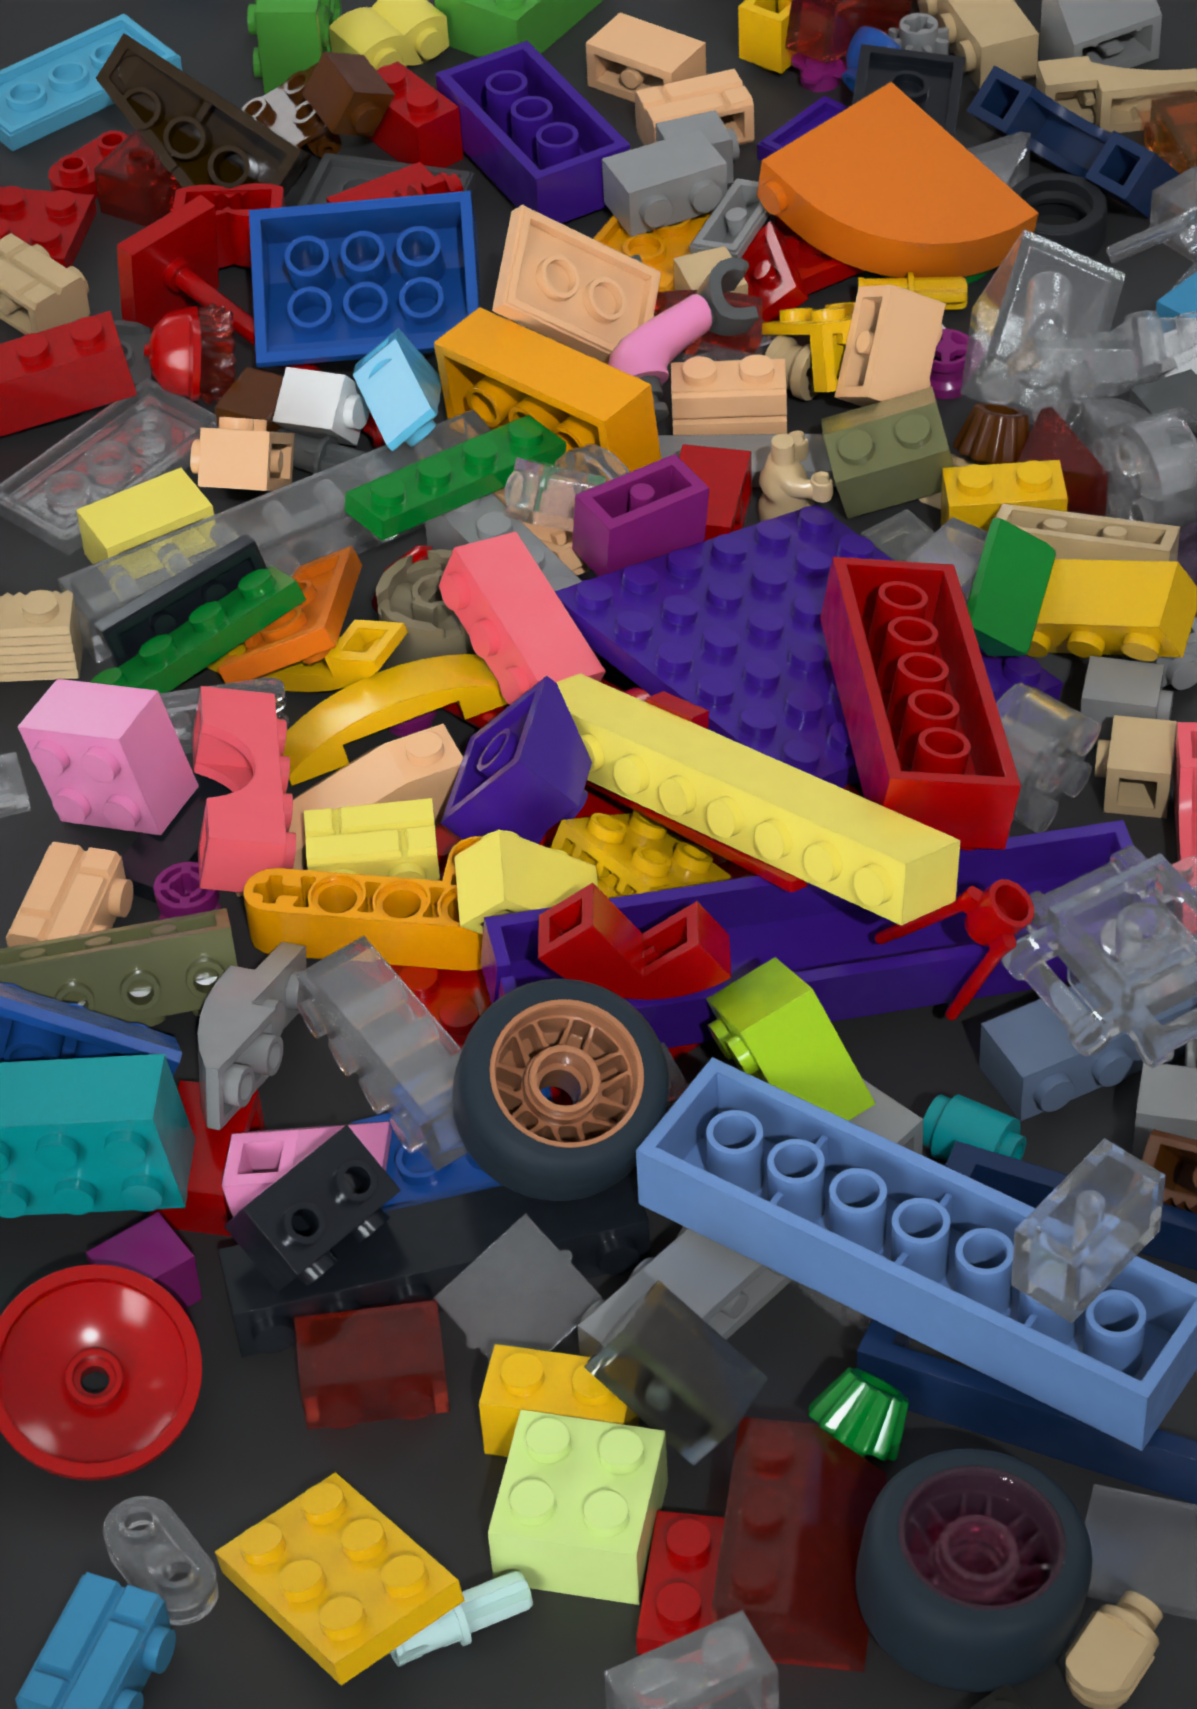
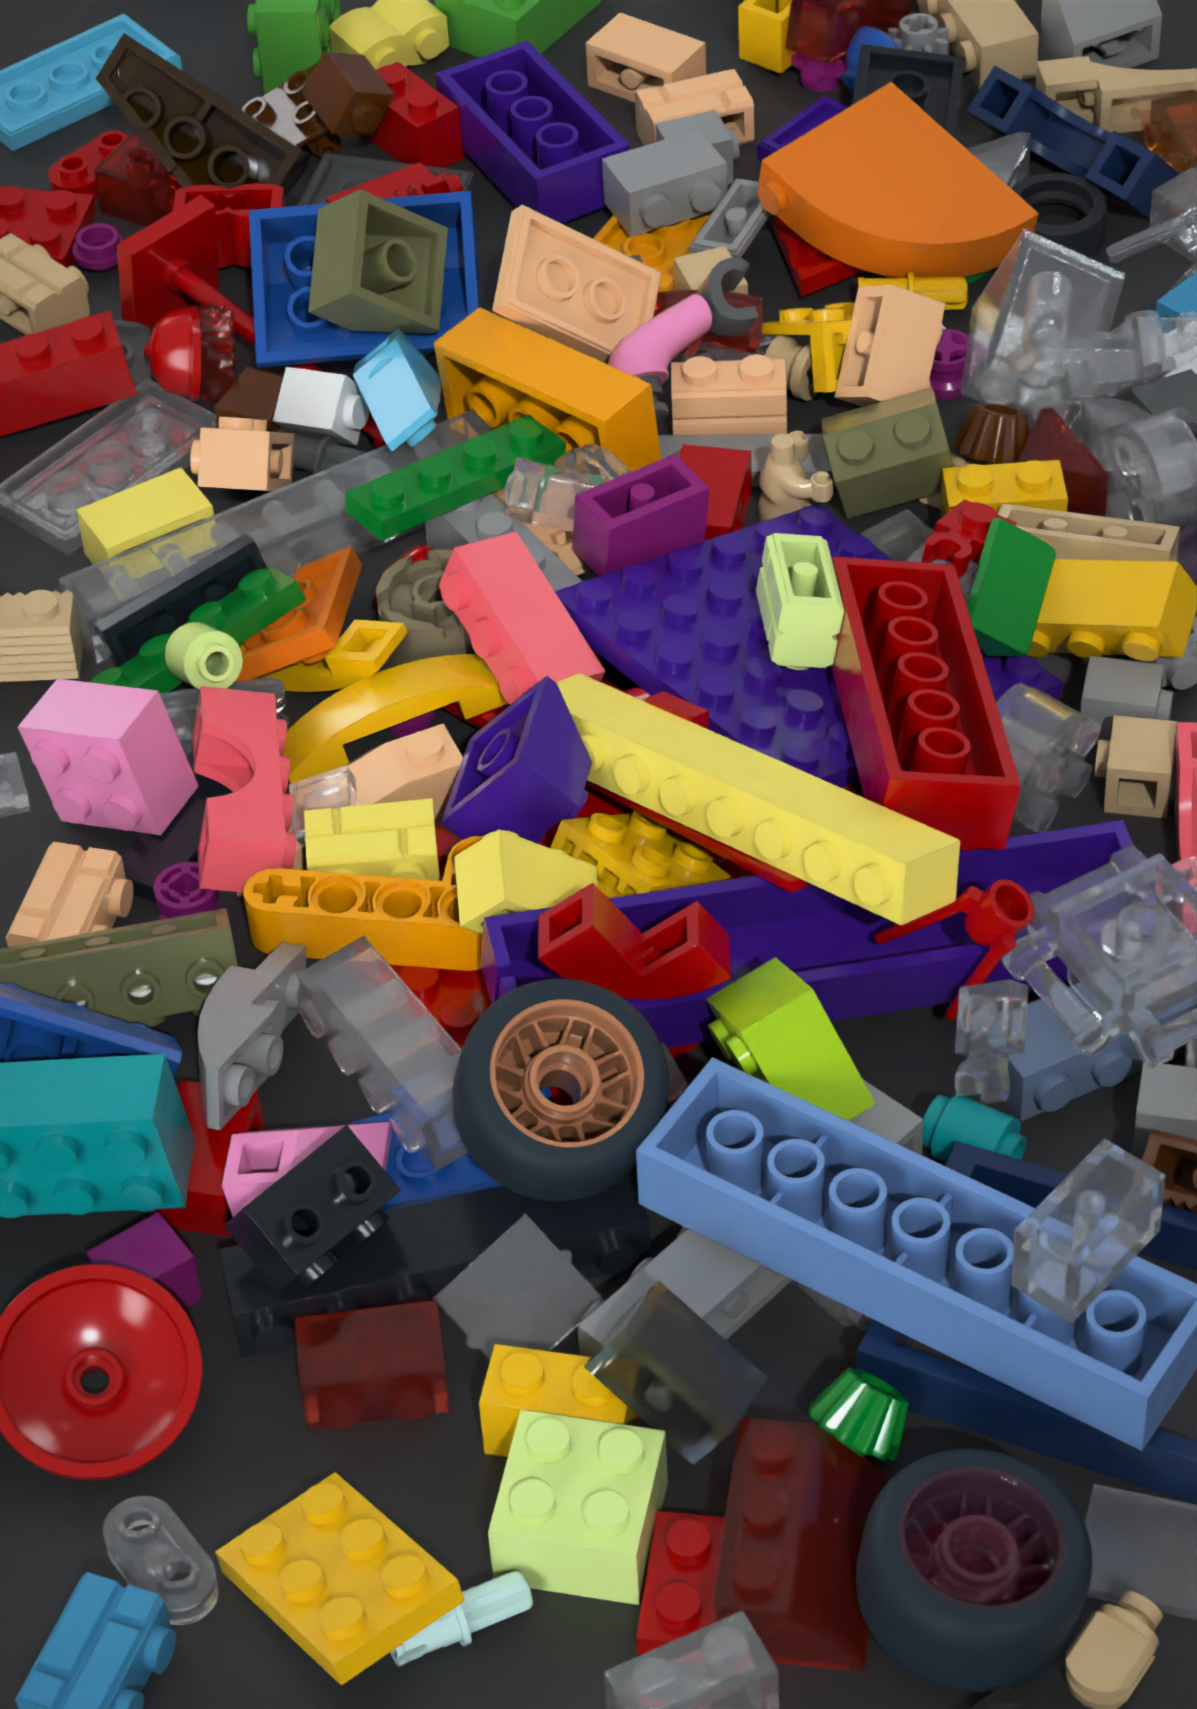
red plate [741,221,809,326] -> none
none -> magenta plate [72,223,124,272]
none -> yellowish green brick [165,622,243,690]
none -> clear tile [289,765,358,845]
none -> olive slope [308,189,448,334]
none -> yellowish green brick [756,533,844,670]
none -> red plate [921,499,1017,578]
none -> clear plate [955,980,1028,1104]

